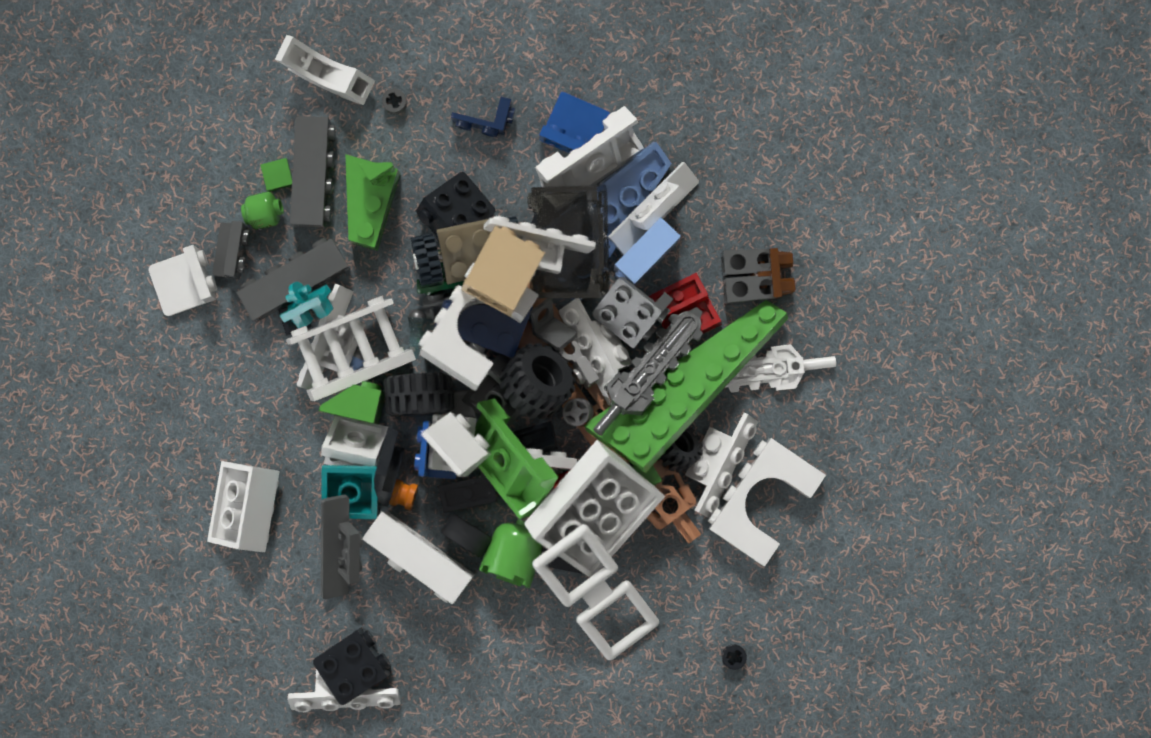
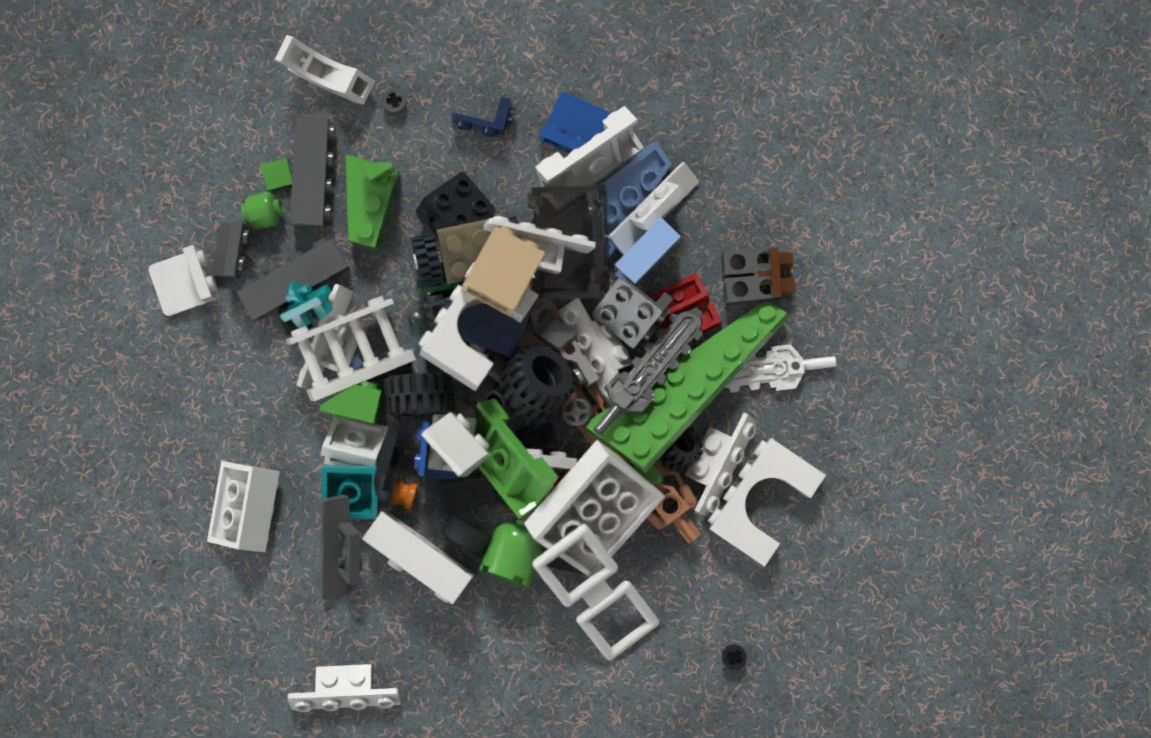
black bracket [313,627,391,705] -> none

